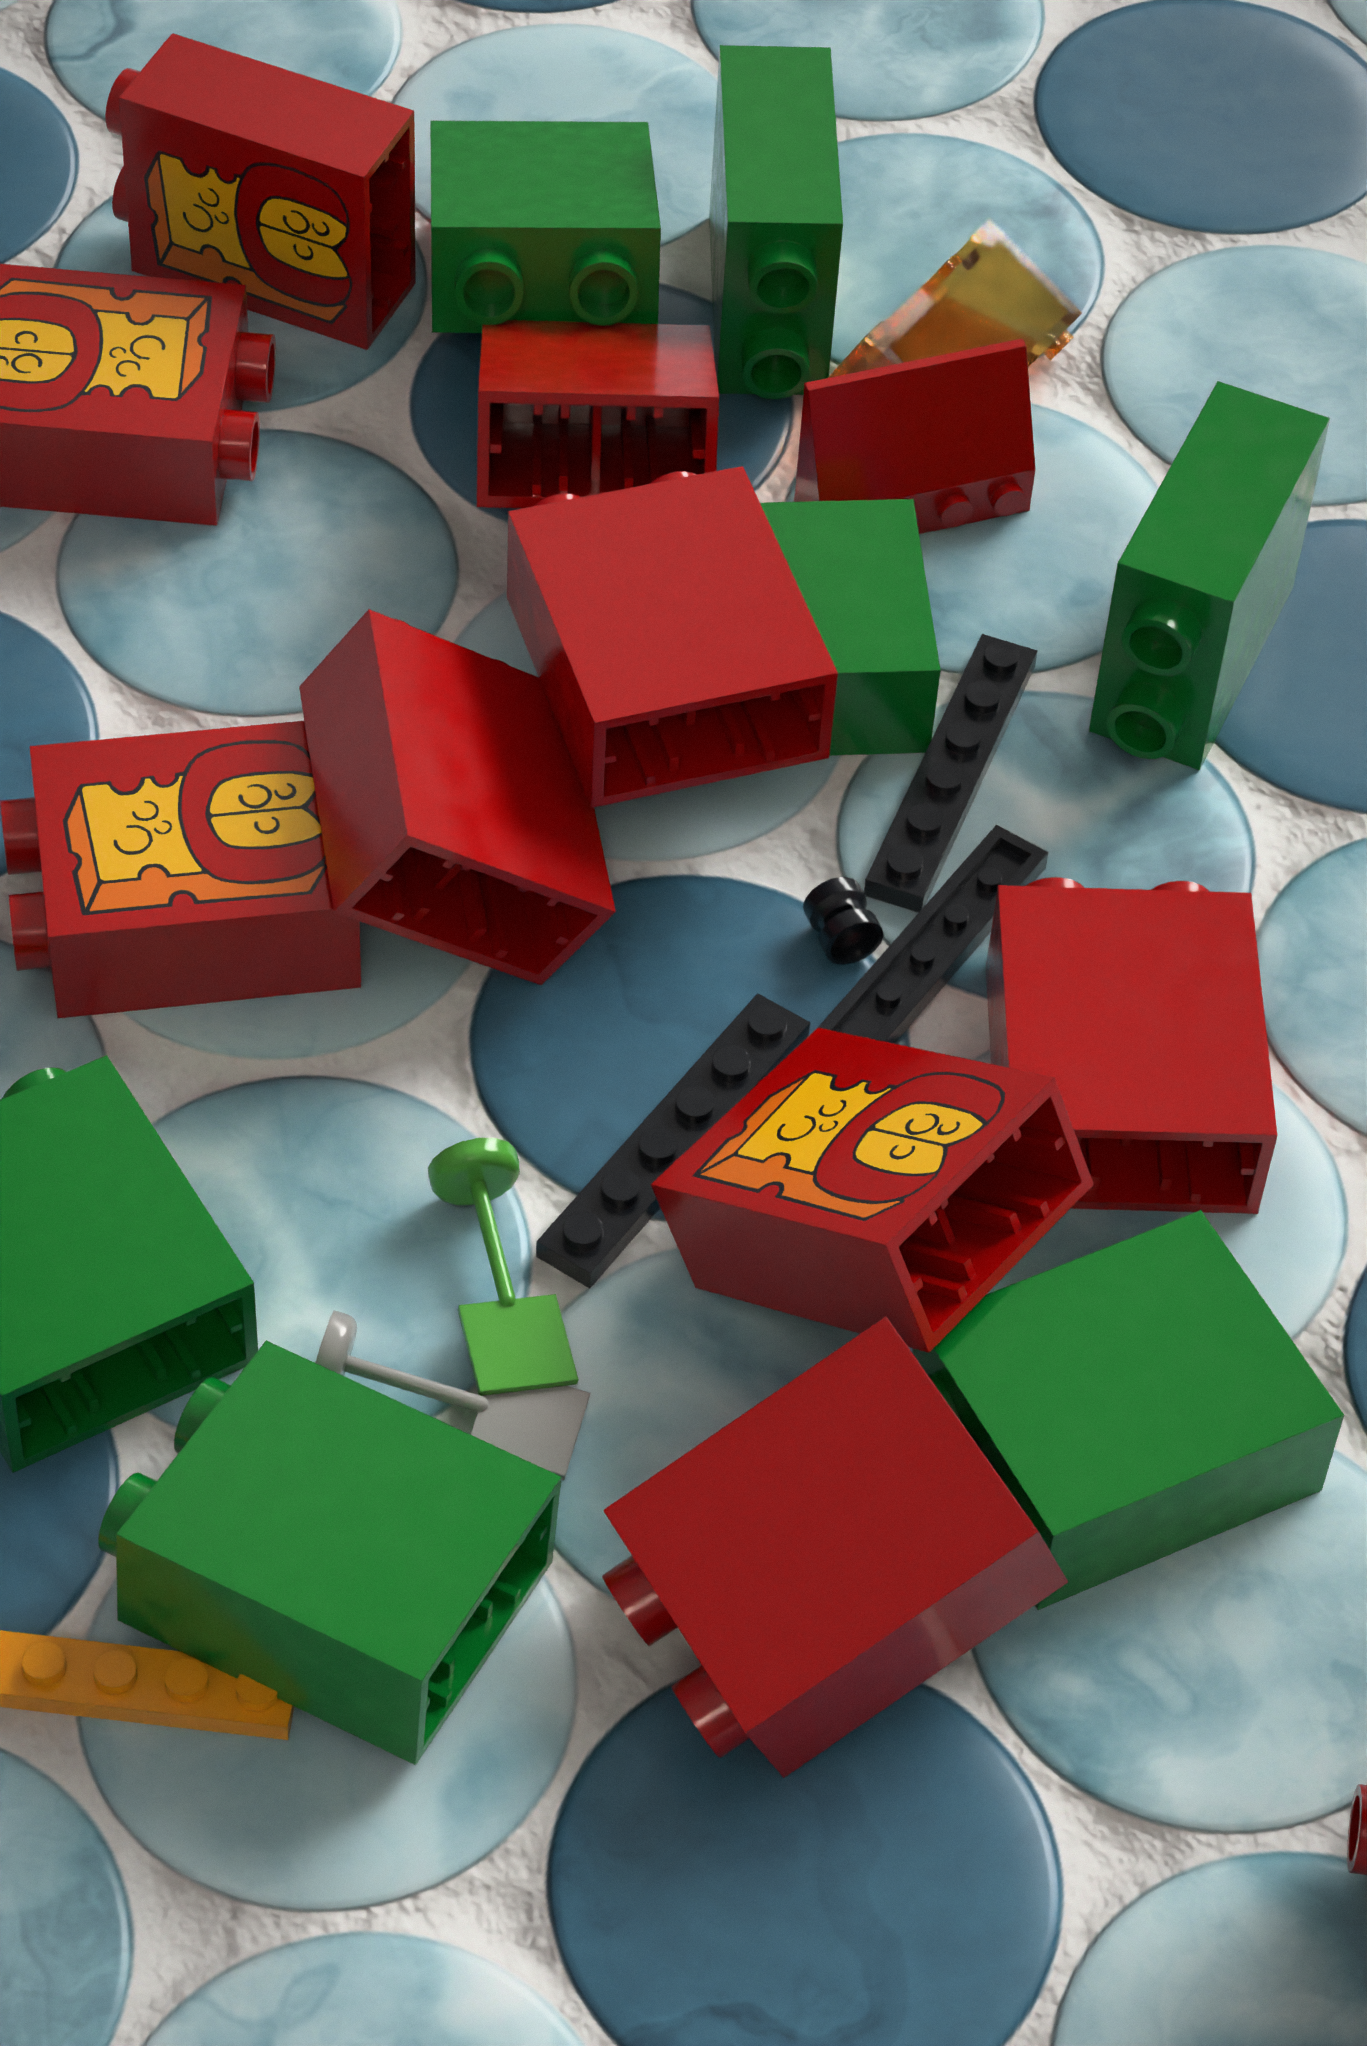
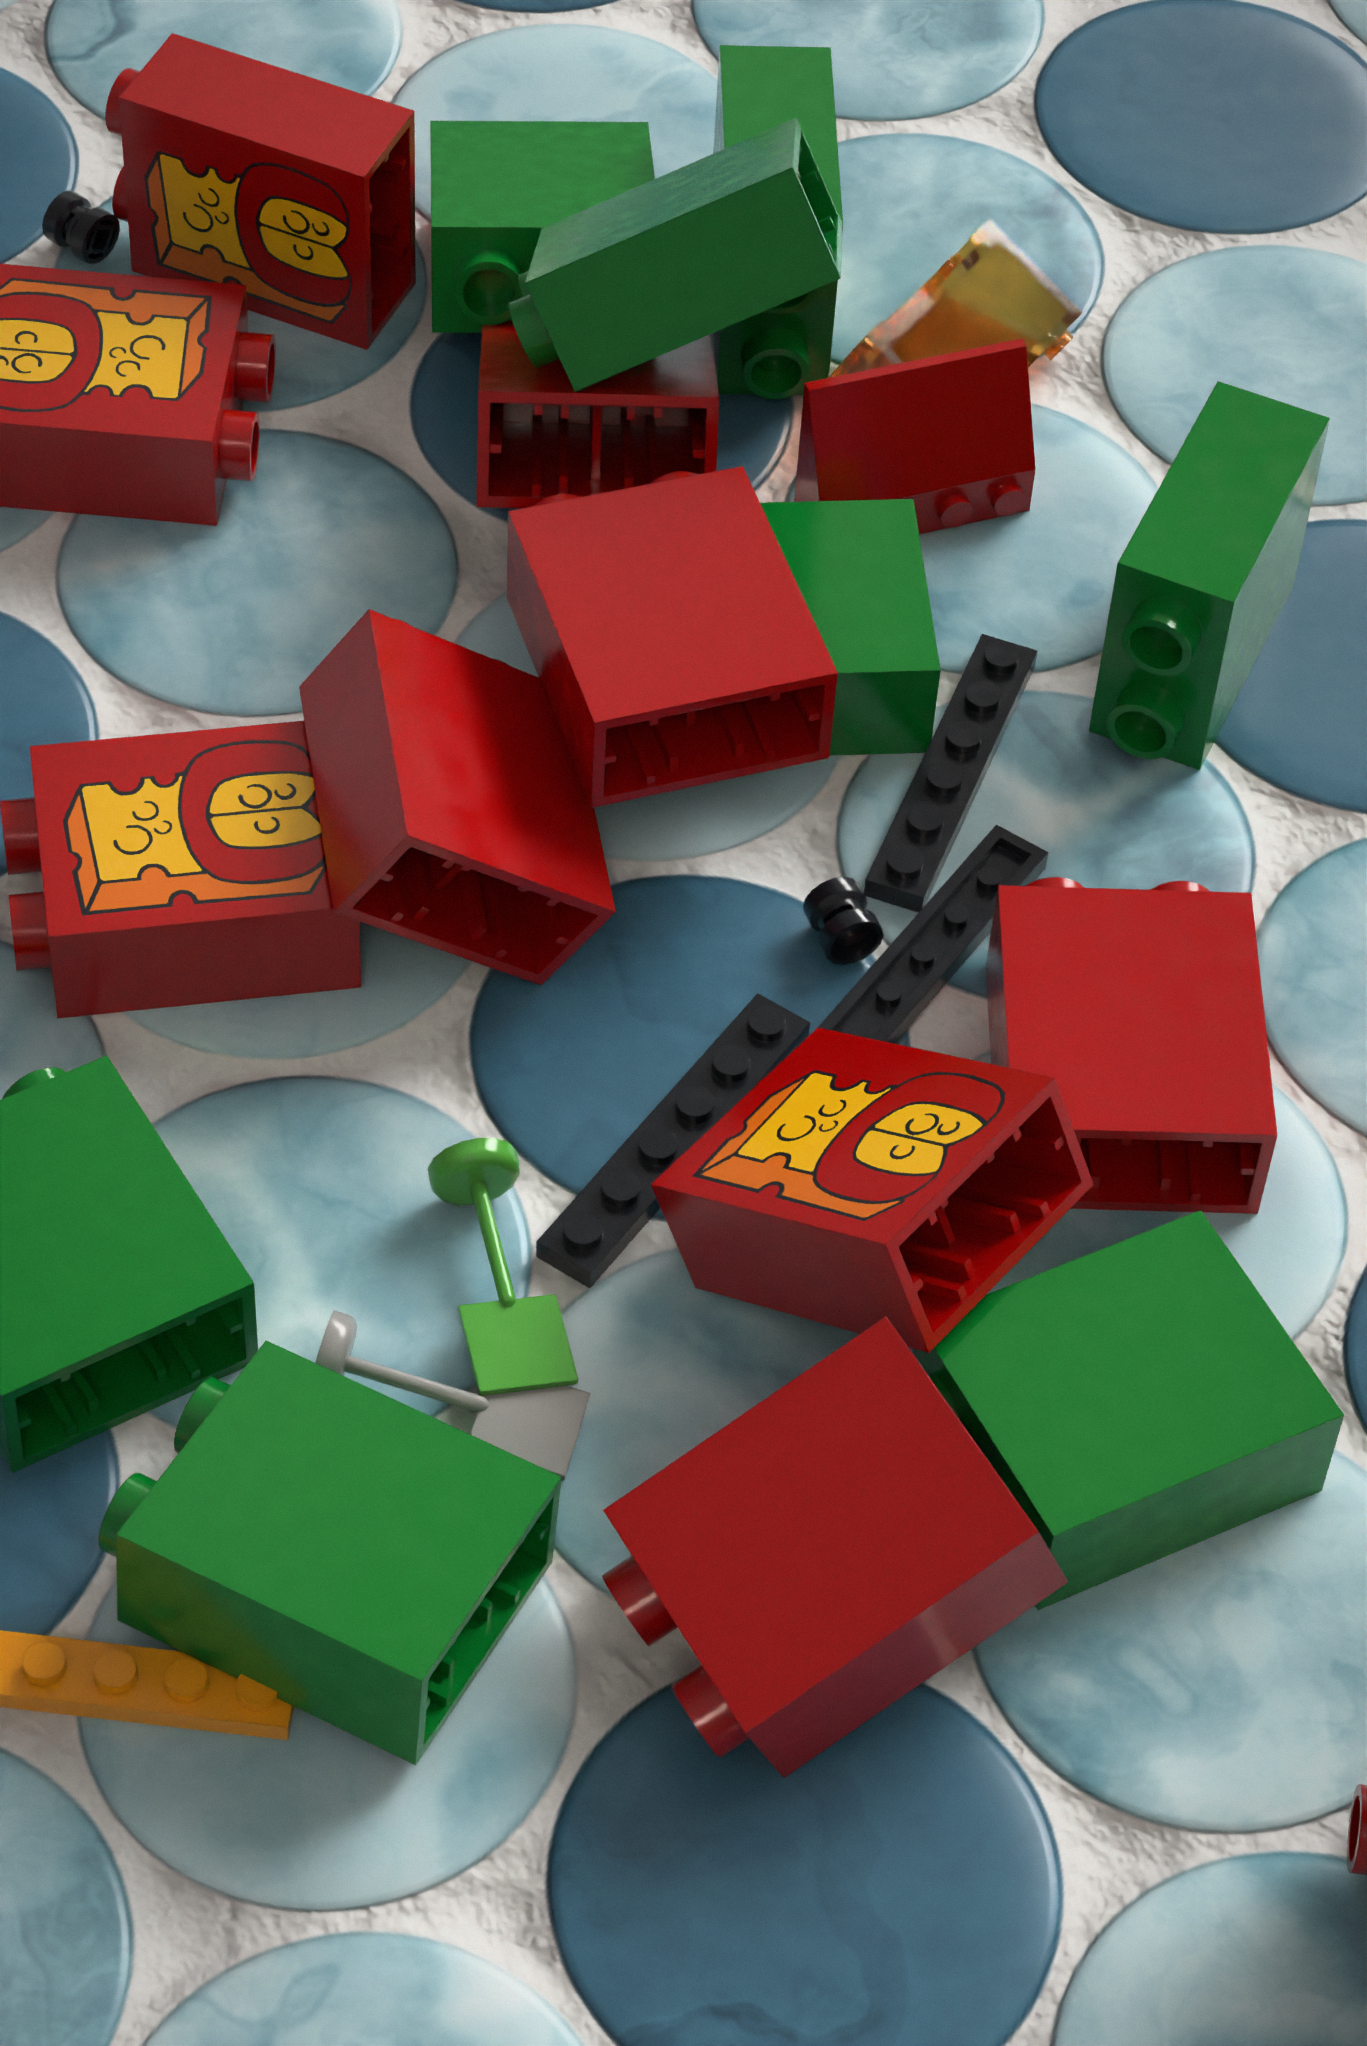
none -> black wheel [42,190,120,264]
none -> green brick [509,117,843,392]

